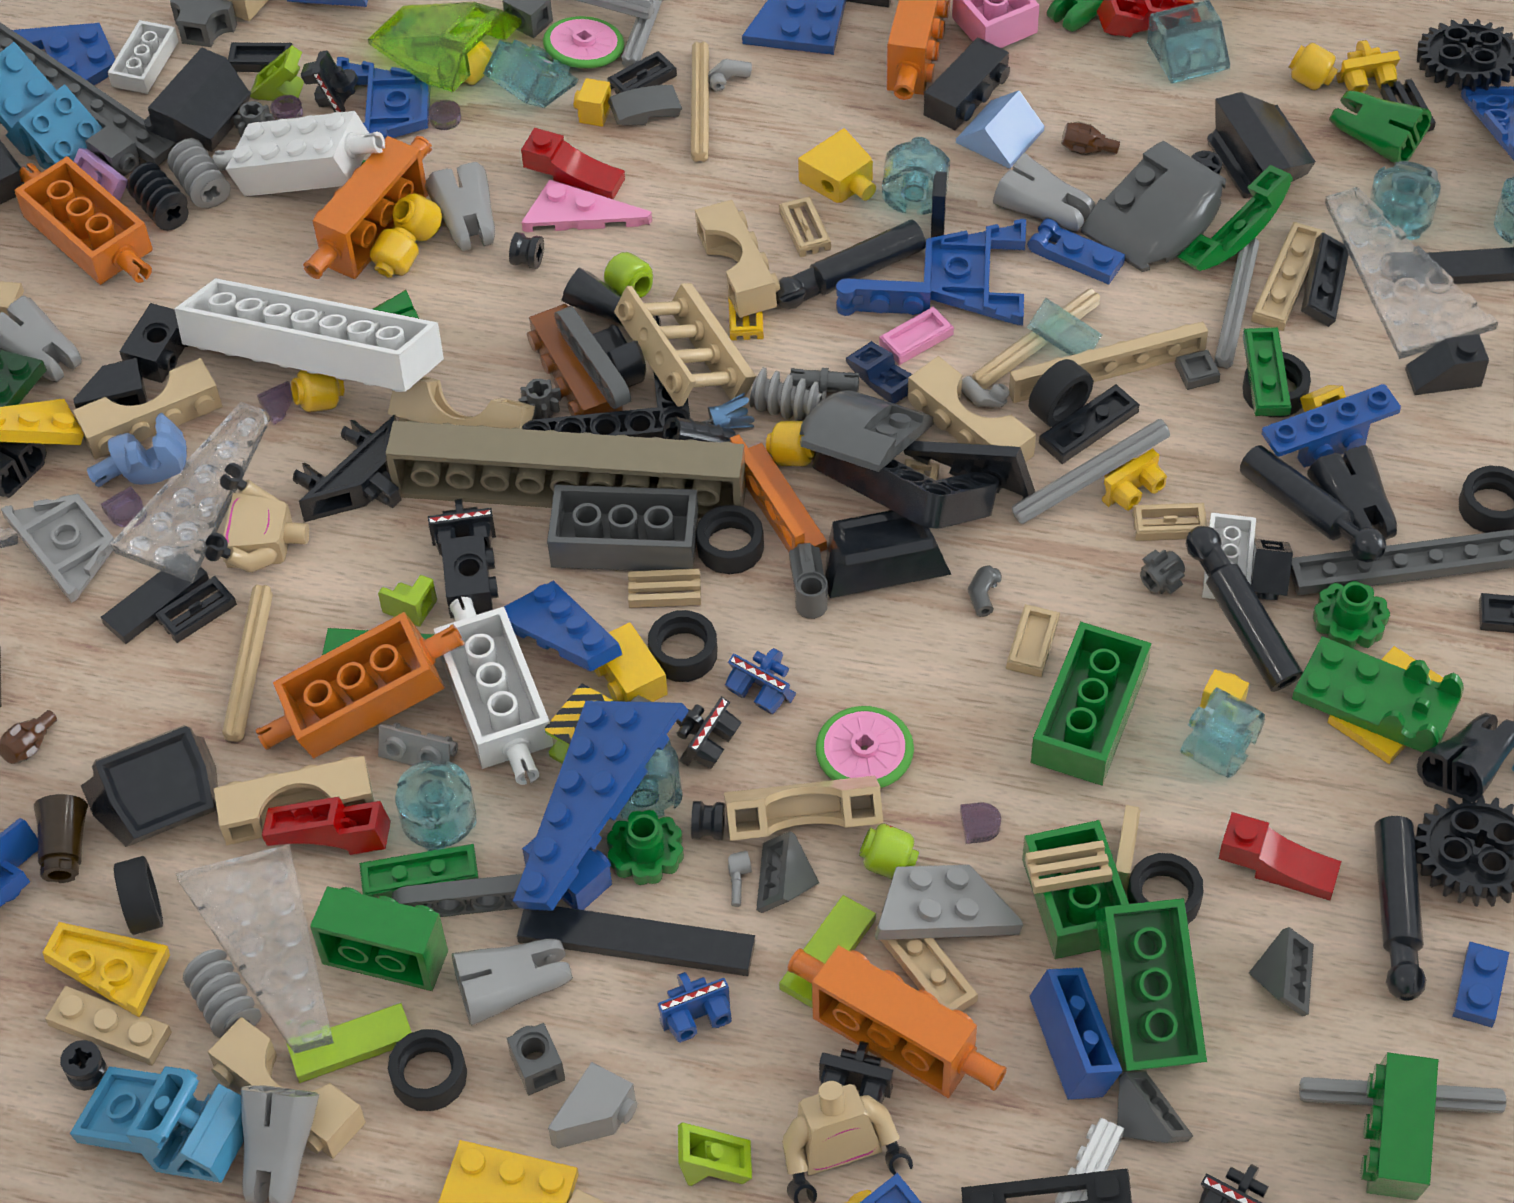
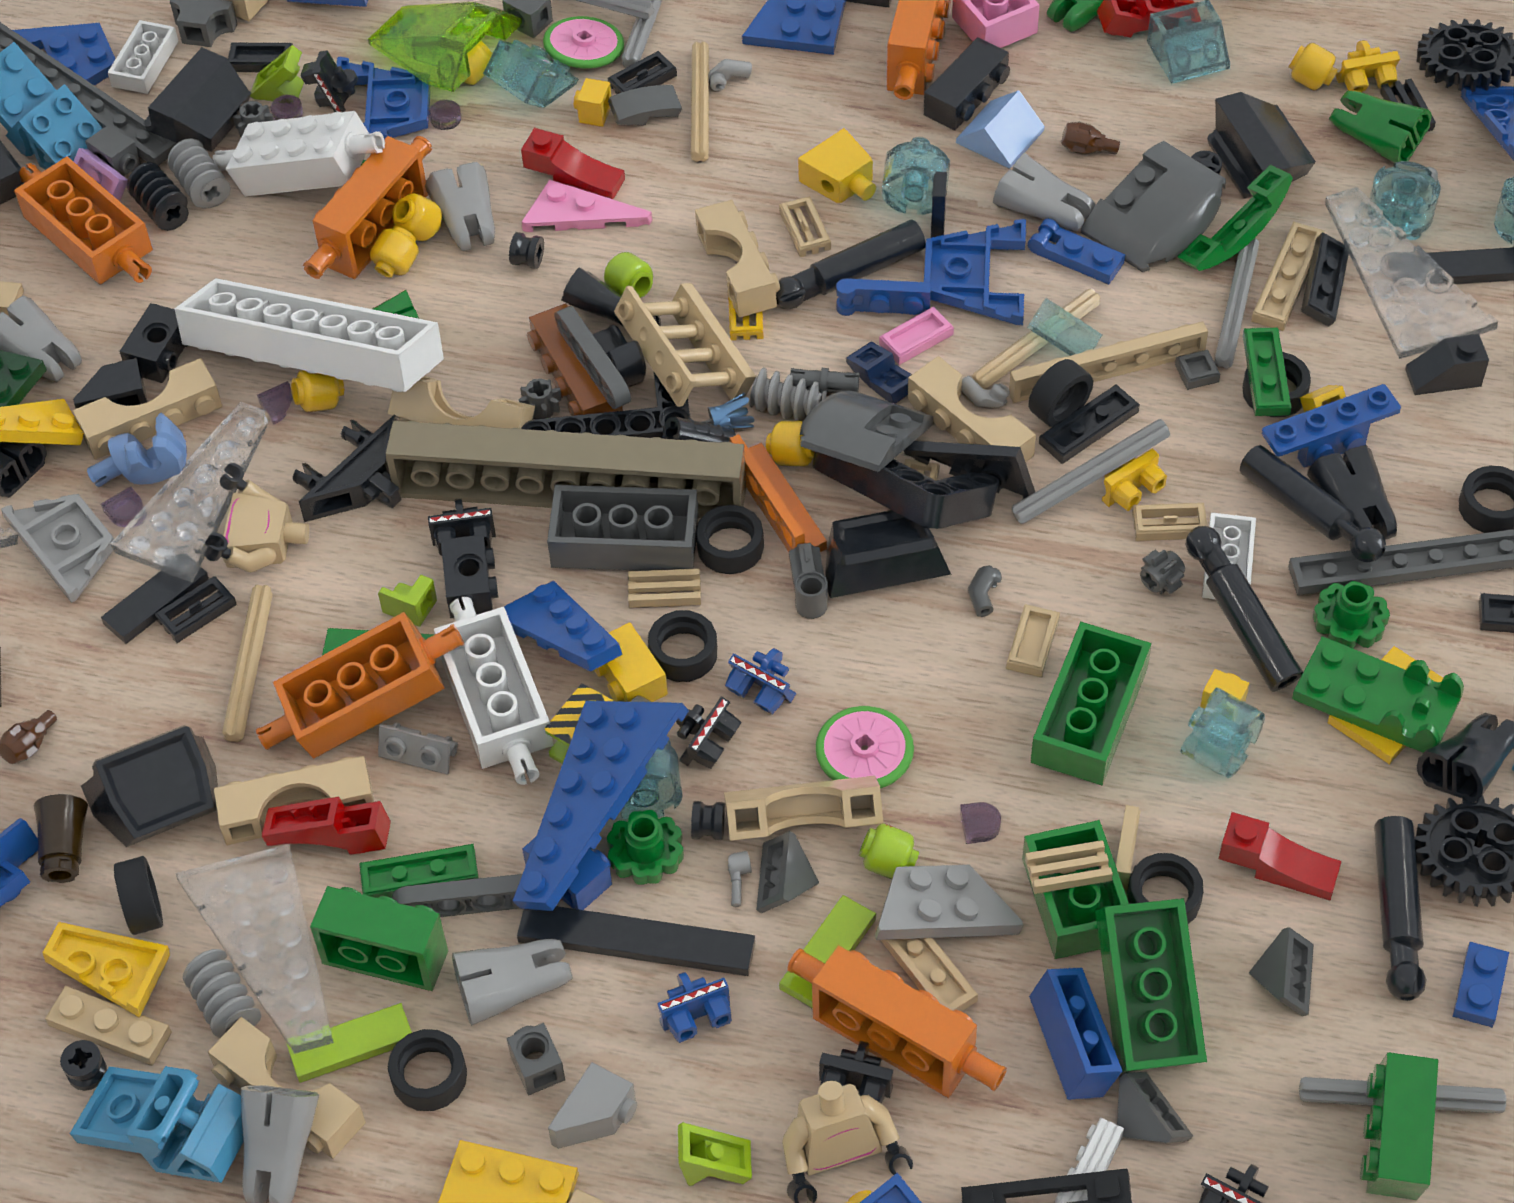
clear light blue brick [395,760,477,851] -> none
black slope [1251,538,1293,600] -> none

